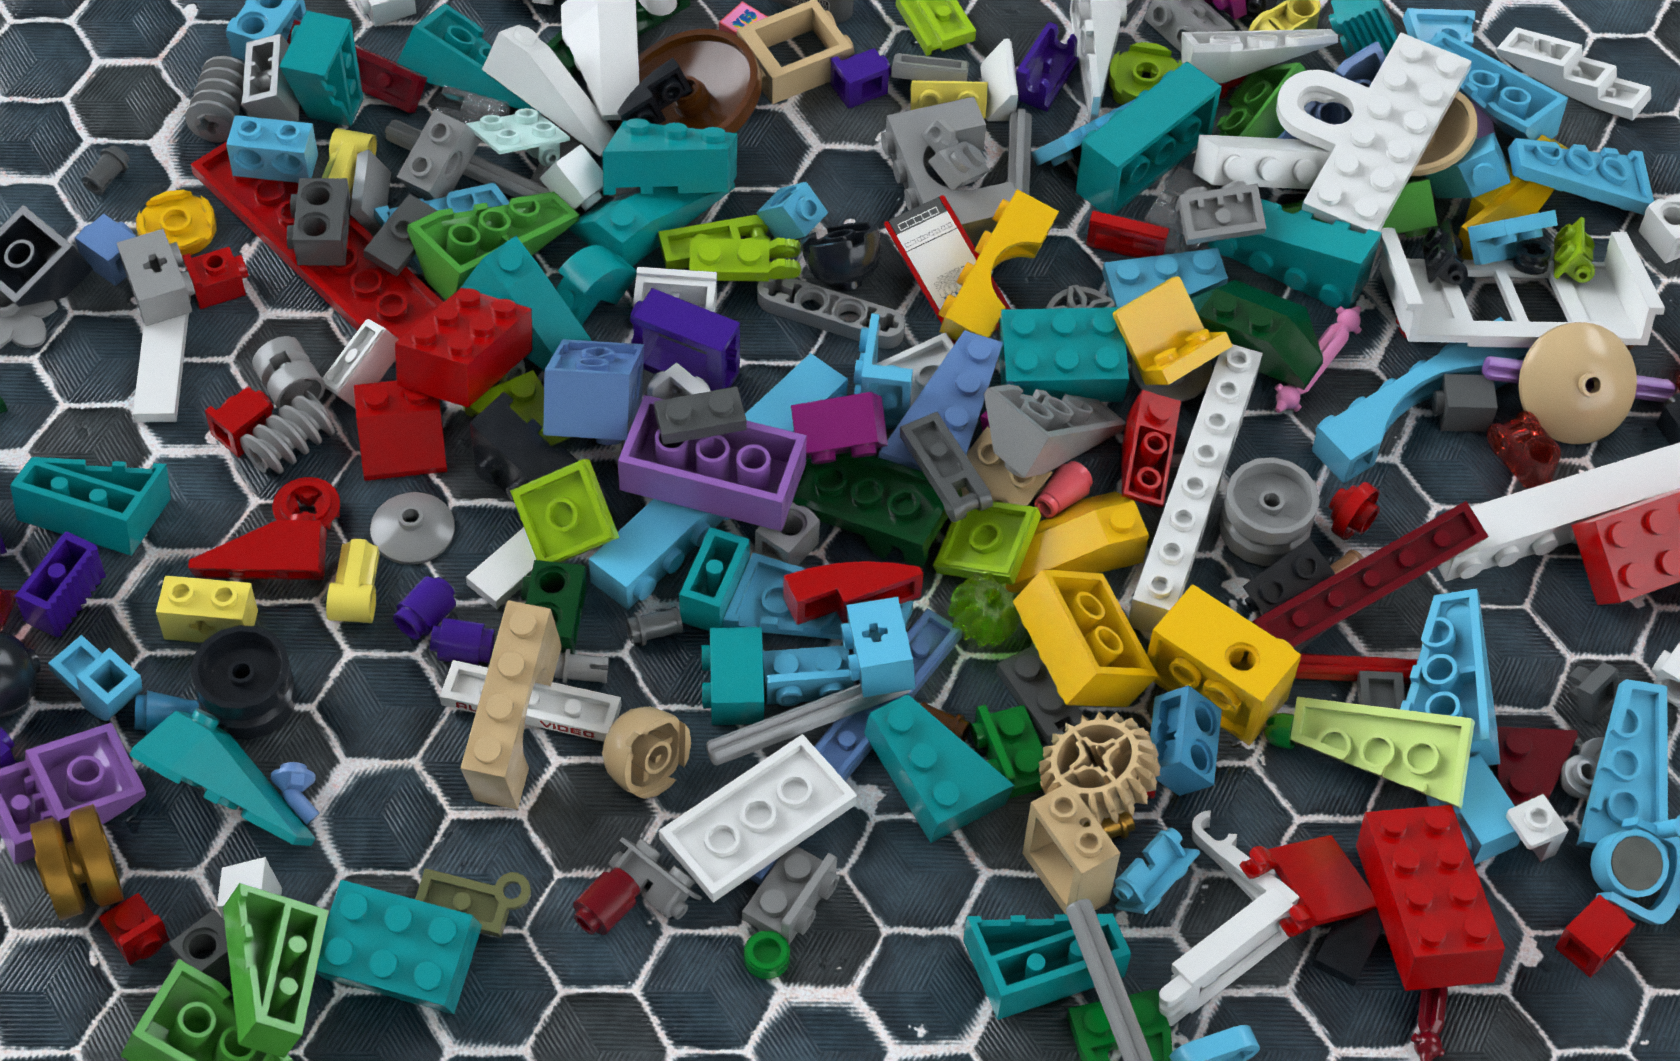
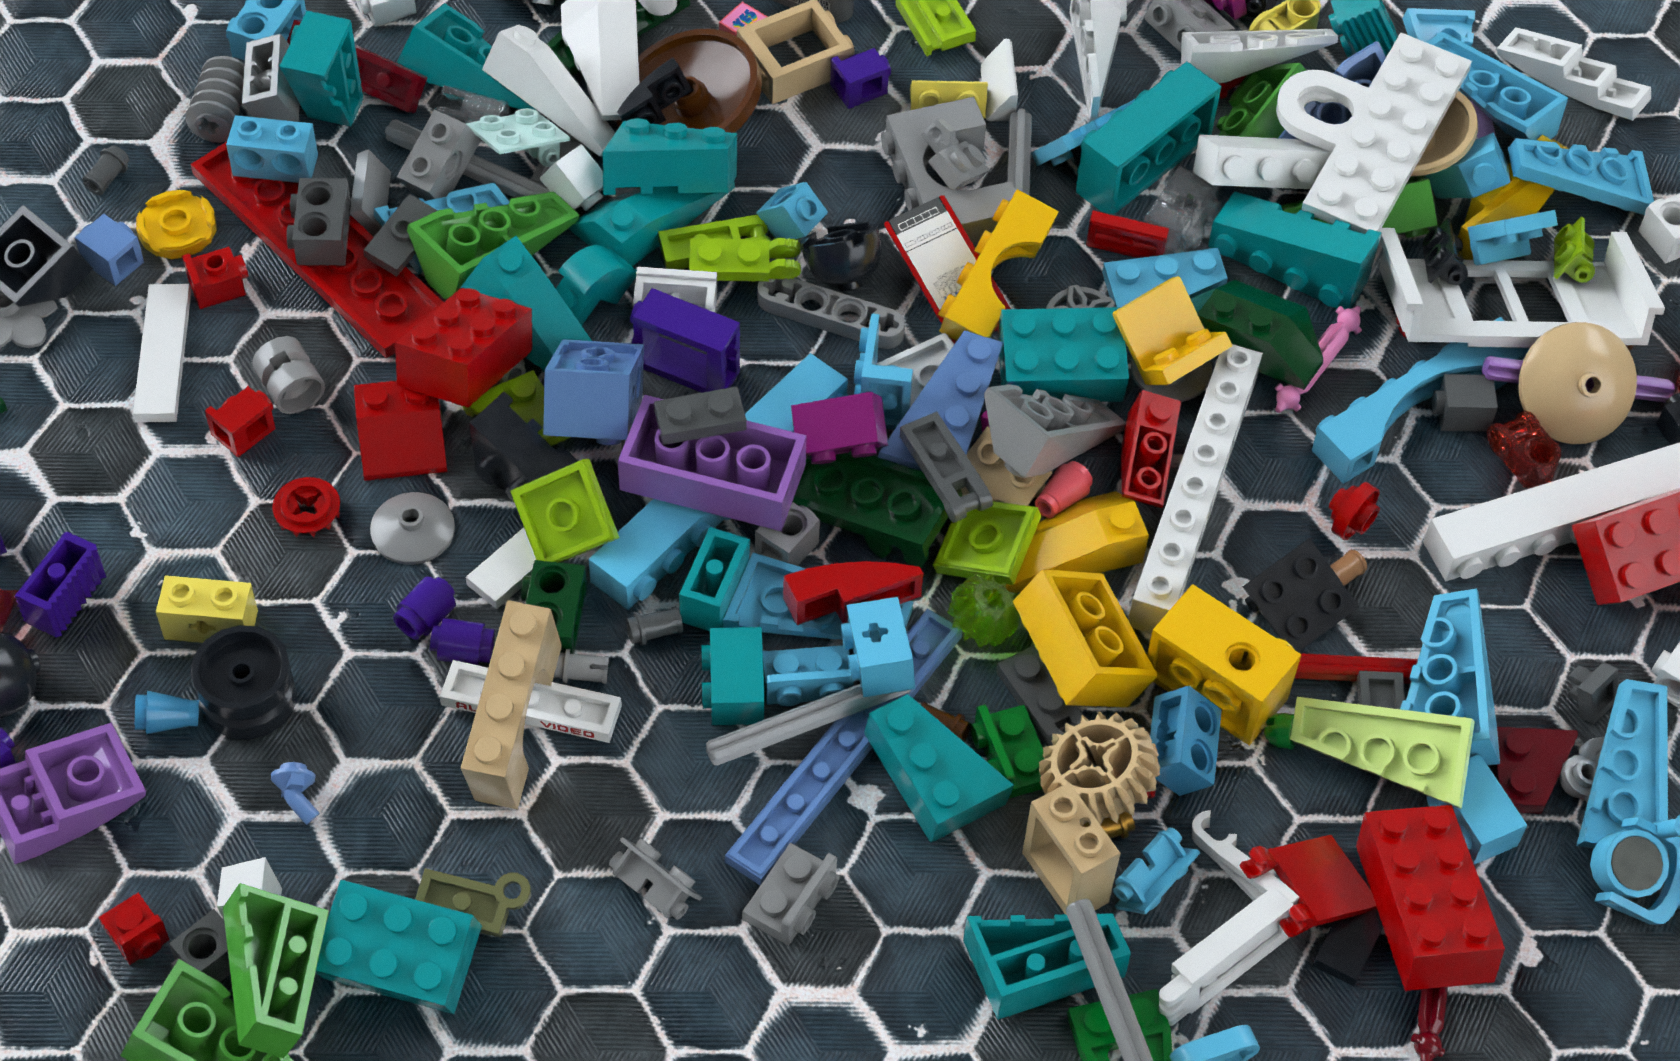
teal wedge [10,457,171,556] -> none
pearl gold wheel [30,804,124,921] -> none
medium azure brick [48,635,142,721] -> none
light grey brick [116,229,195,326] -> none
teal wedge [129,708,316,846] -> none
red slope [188,514,327,580] -> none
light grey piece [240,390,335,474] -> none
light yellow piece [322,128,377,199] -> none
white slope [322,319,399,409] -> none
light yellow piece [326,539,380,623] -> none
dark red brick [573,867,640,935] -> none
tan cylinder [602,706,691,799] -> none
white bracket [647,362,710,399] -> none
white plate [659,734,857,903] -> none
green tile [744,931,790,979] -> none
light grey tile [891,53,969,82] -> none
dark purple hinge [1016,21,1079,112] -> none
lime plate [1108,42,1182,105] -> none
light grey bracket [1175,181,1266,245] -> none
light grey wheel [1219,457,1320,566] -> none
dark red plate [1252,501,1489,648] -> none
white bracket [1506,794,1568,861] -> none
black bush [1513,240,1552,275] -> none
red brick [1555,894,1636,978] -> none

